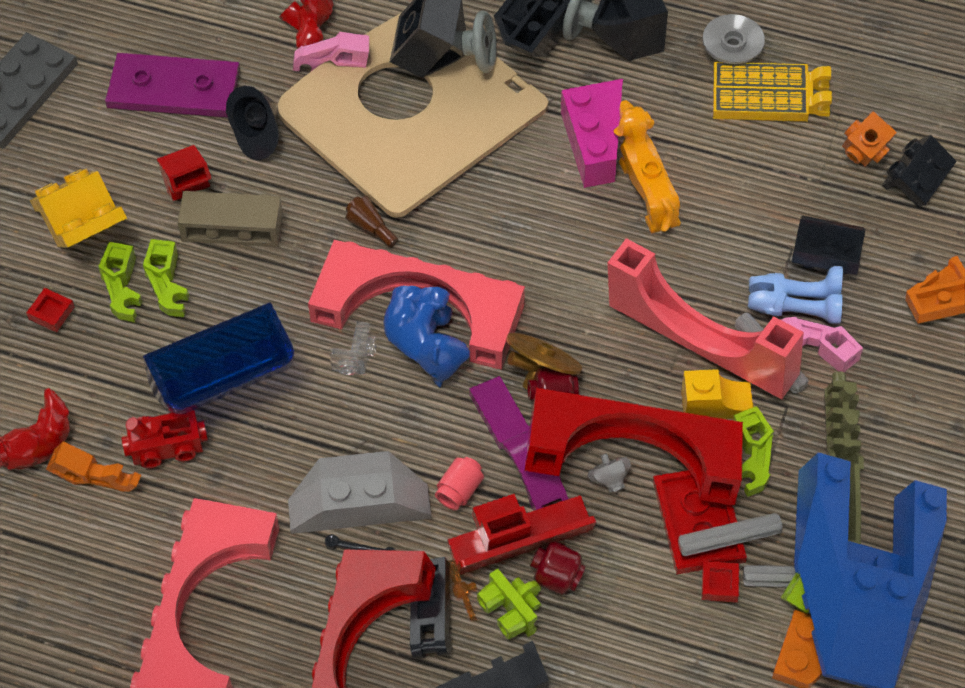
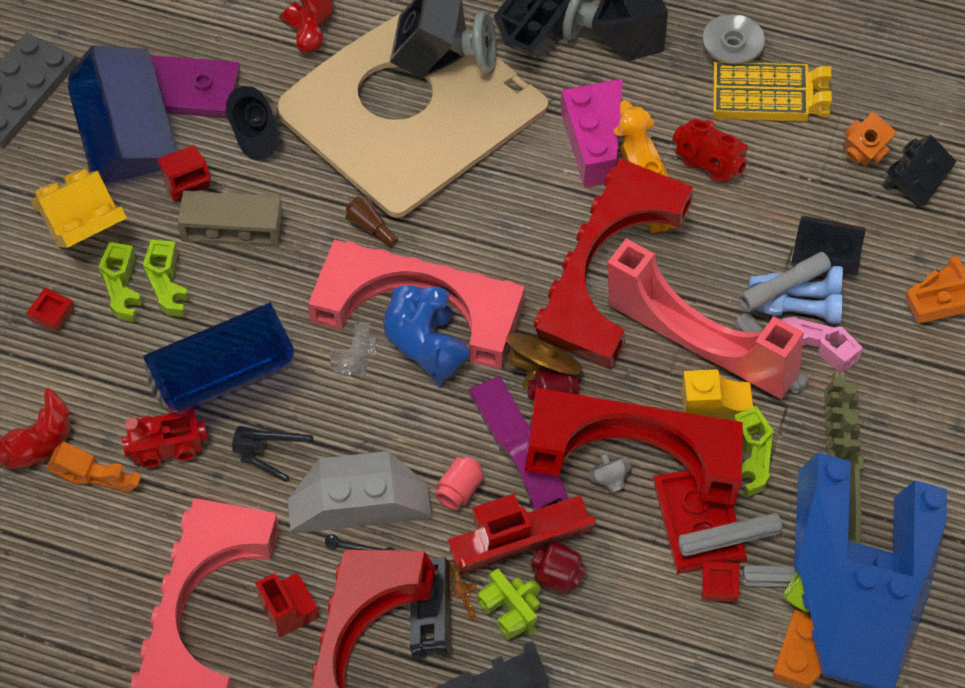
bright pink piece [293,32,369,71] -> none
none -> clear blue windscreen [68,45,178,184]
none -> black plant [232,426,313,482]
none -> red piece [255,572,320,638]
none -> red arch [534,158,693,370]
none -> red brick [672,118,748,182]
none -> light grey piece [738,252,831,312]

